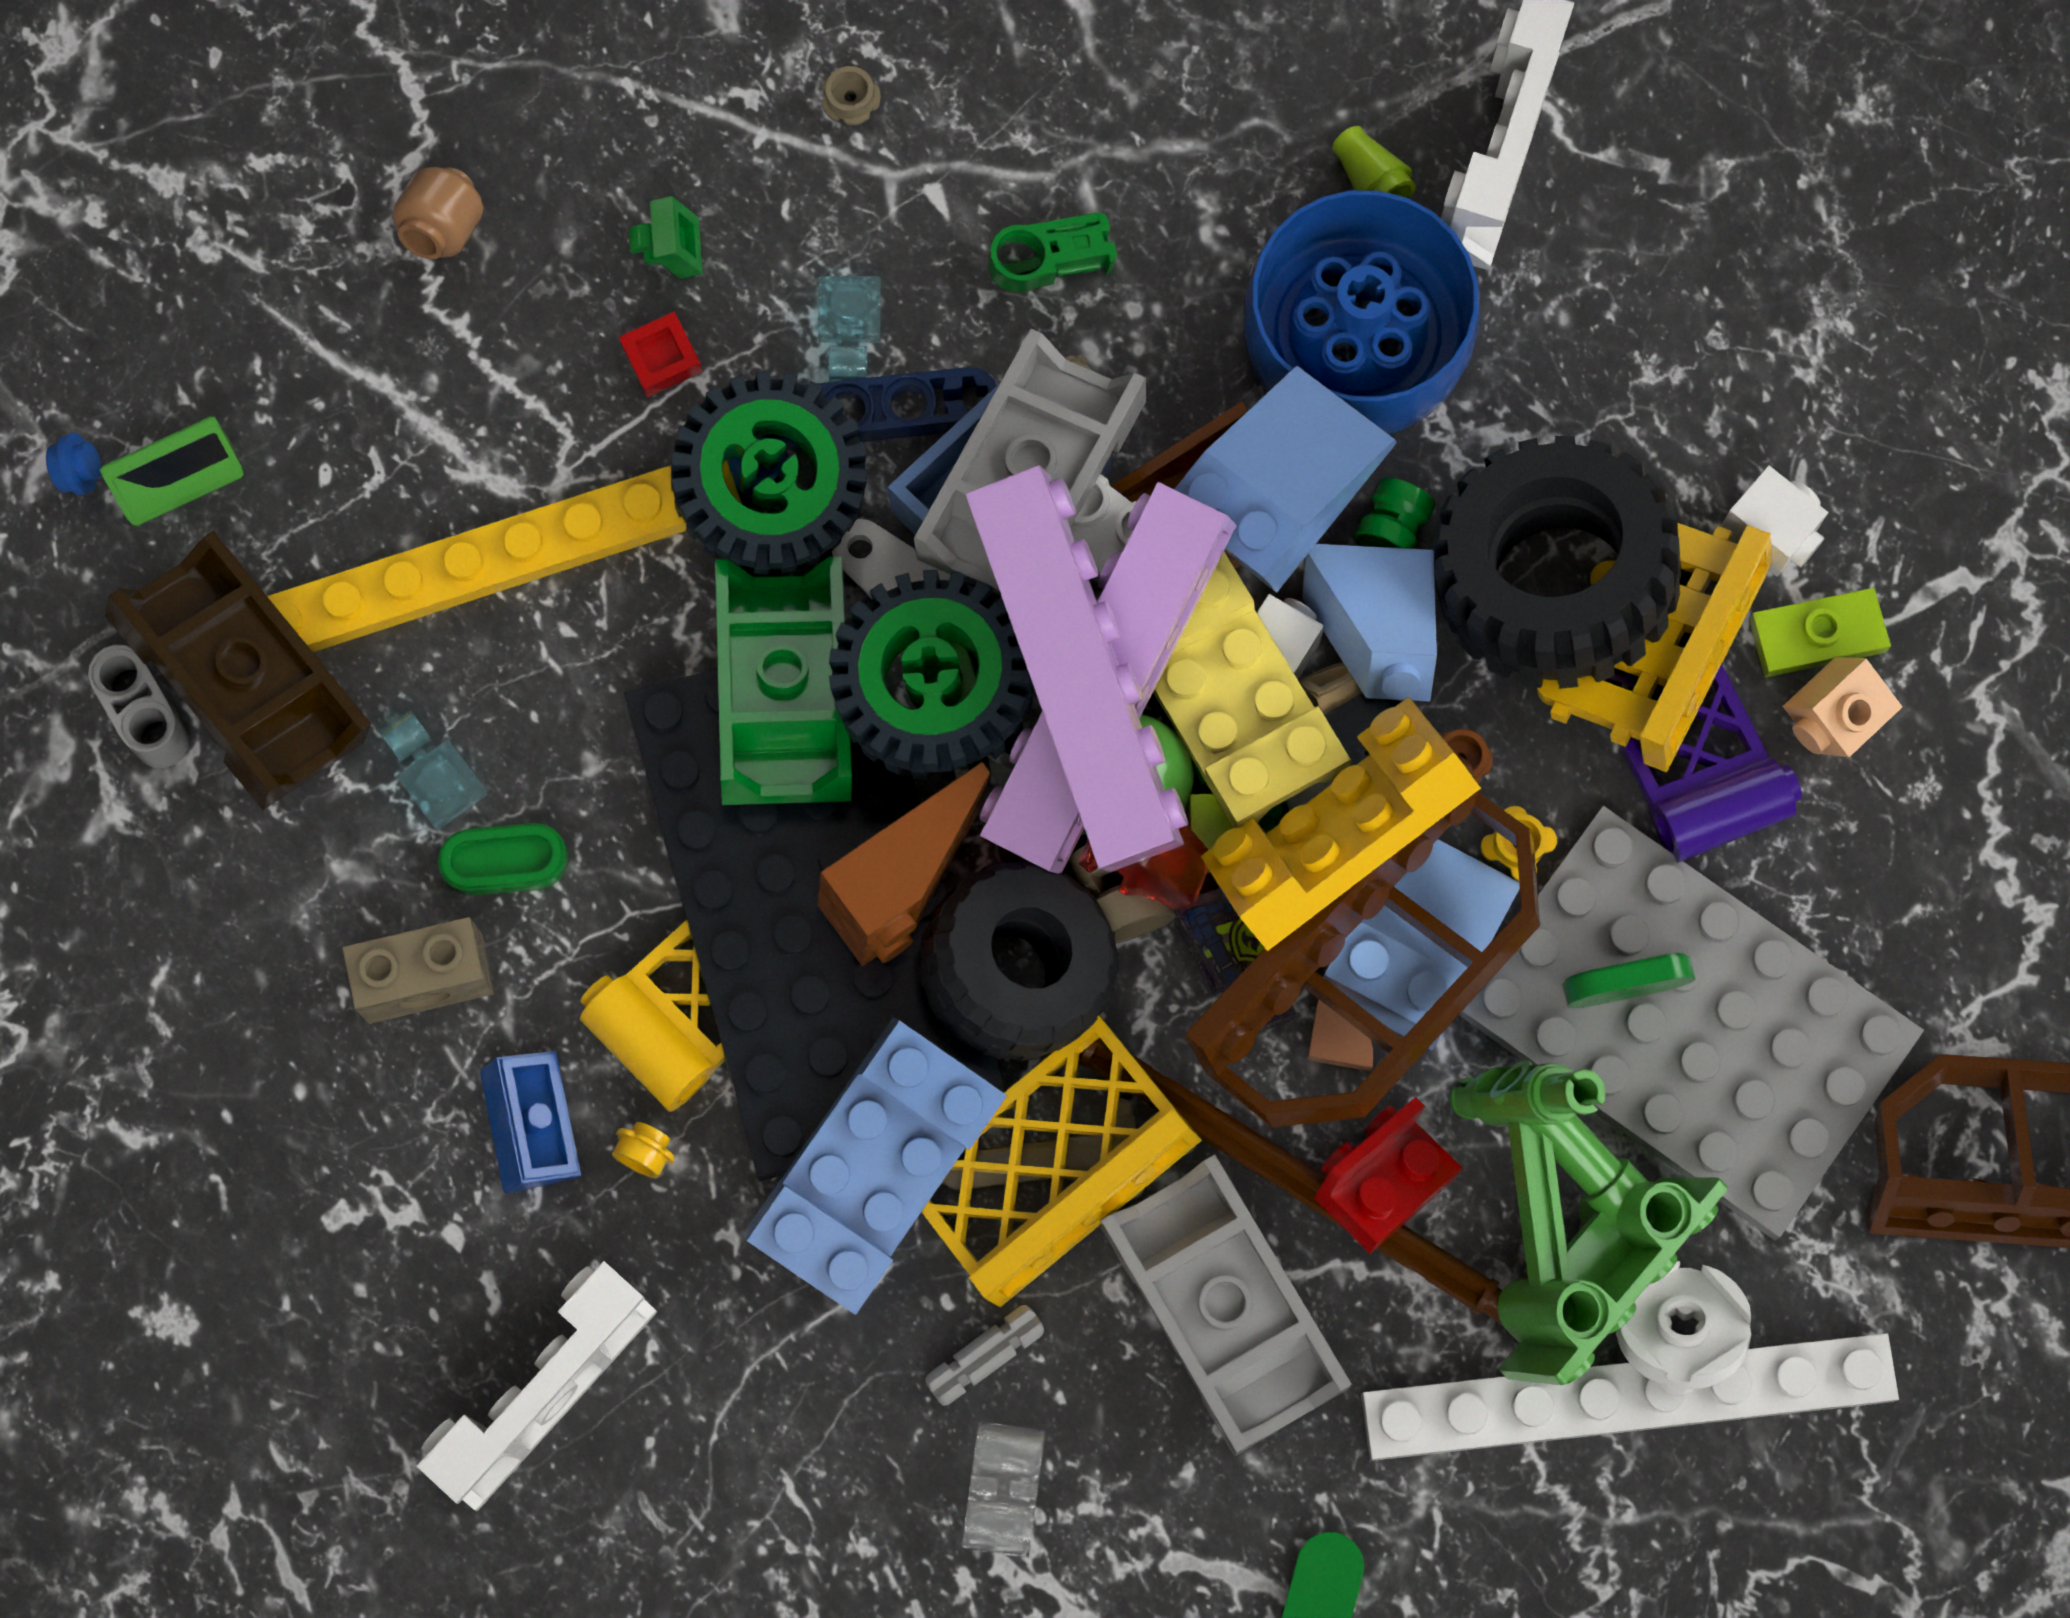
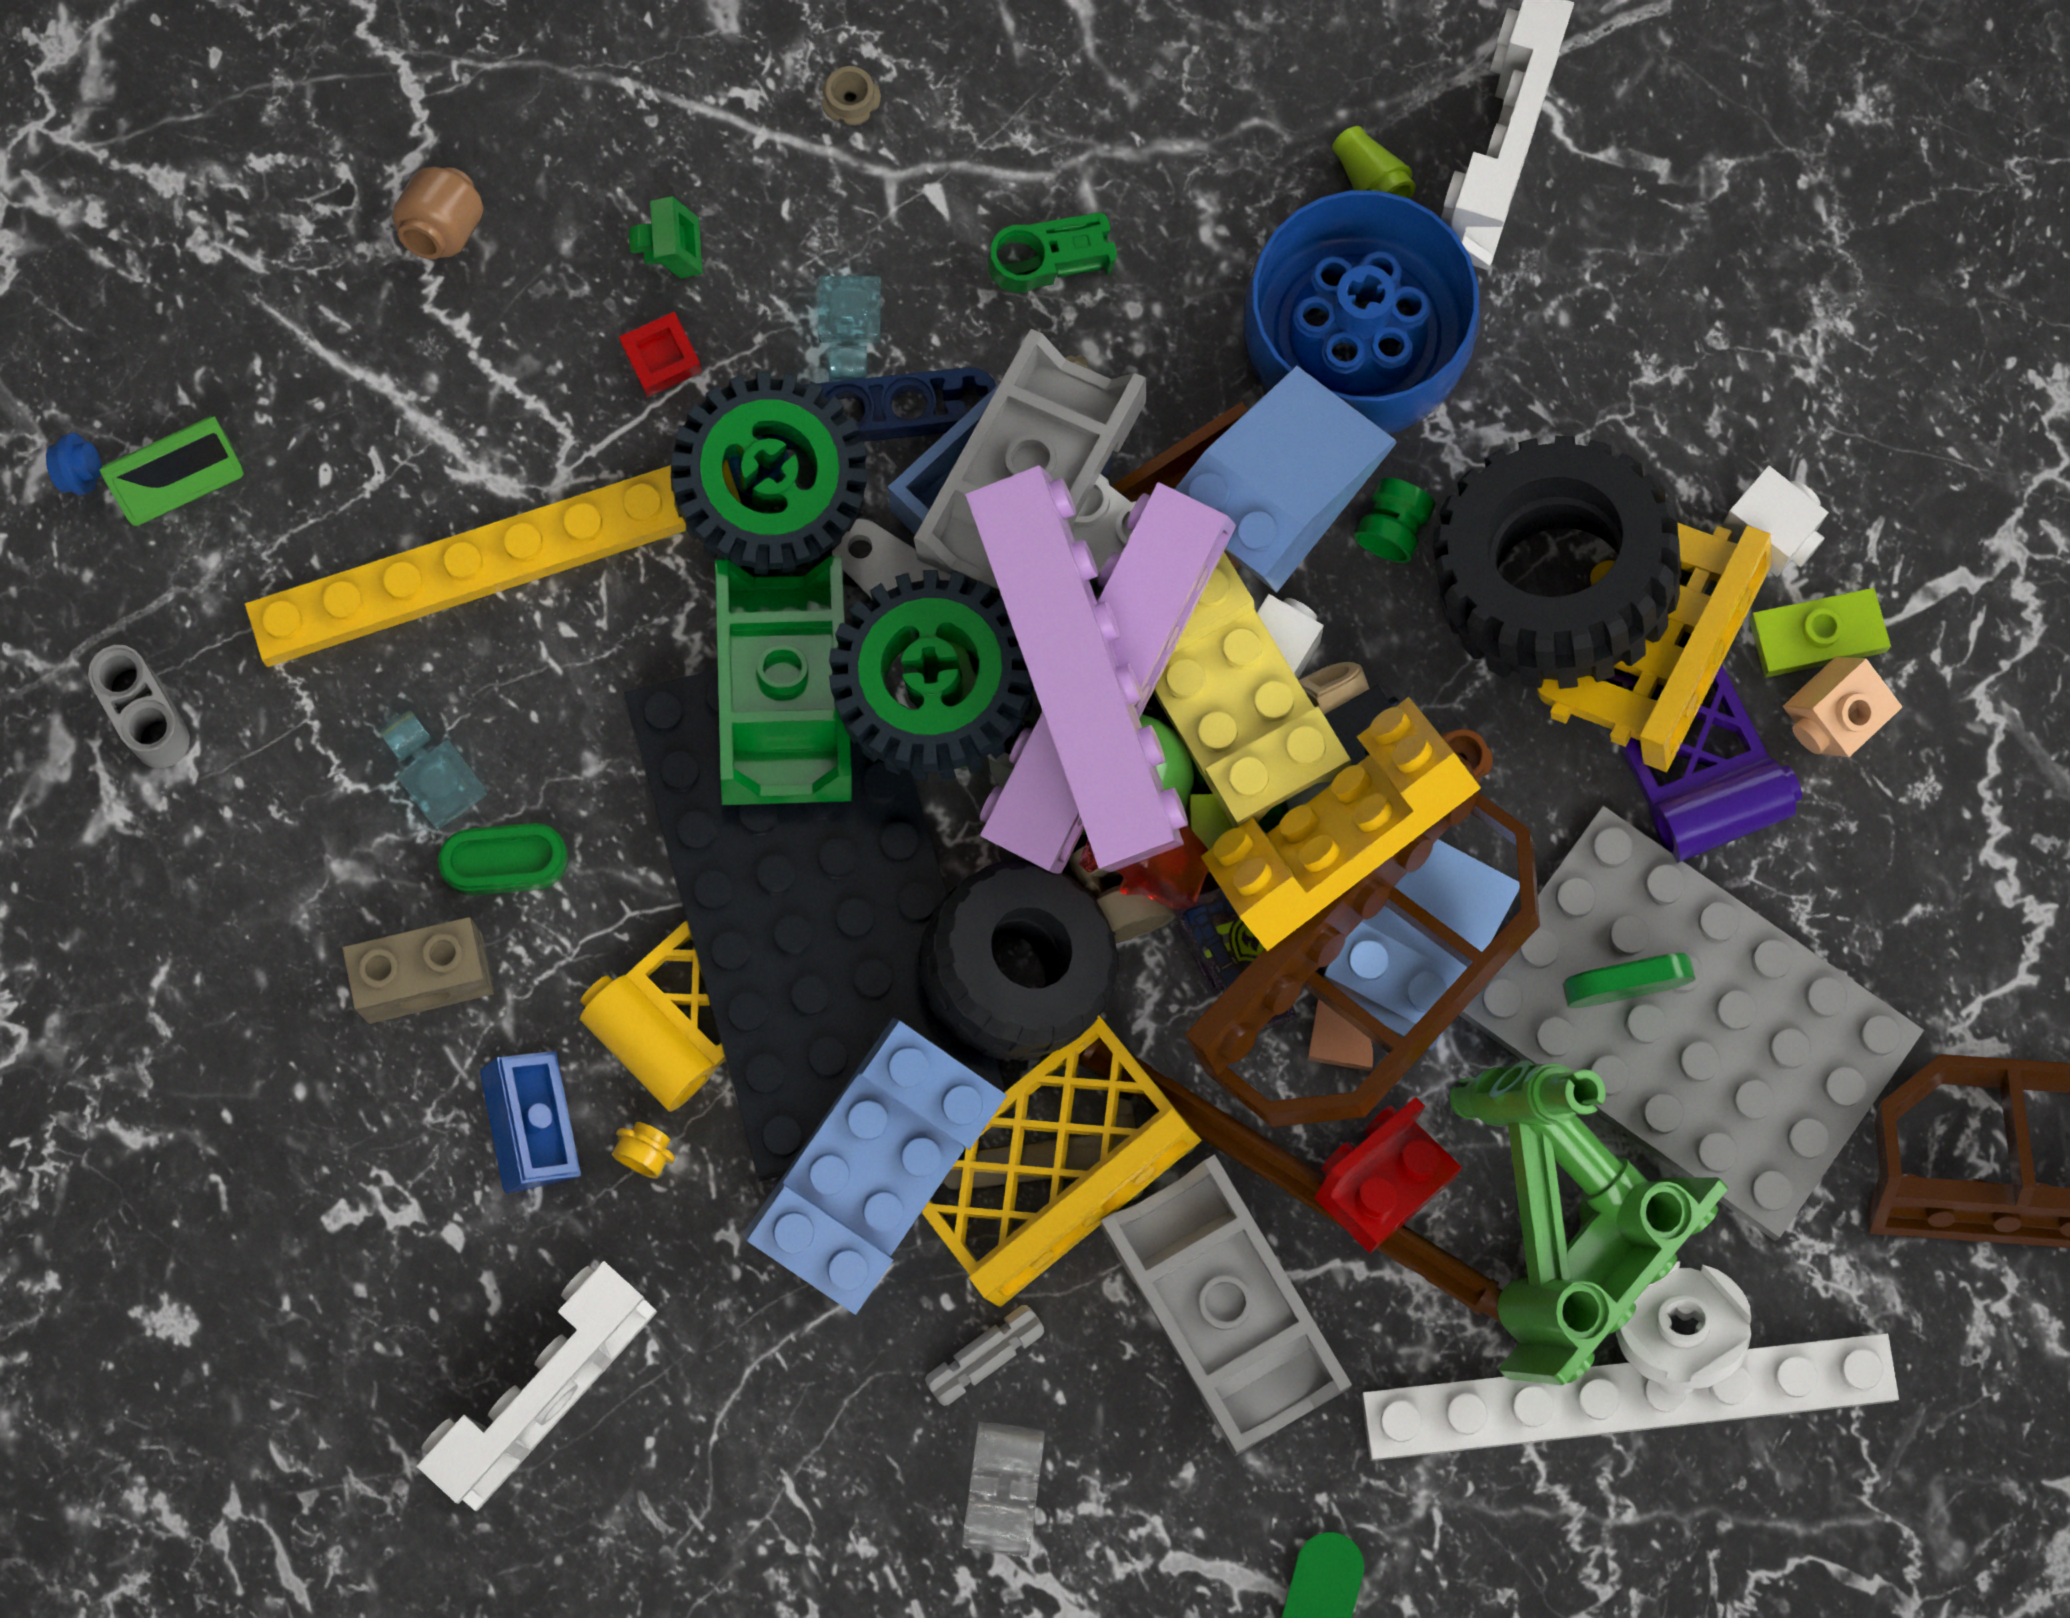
dark brown piece [105,531,371,810] -> none
dark orange slope [817,762,990,967] -> none
light blue slope [1302,544,1437,701] -> none
yellow plate [1481,806,1557,881] -> none

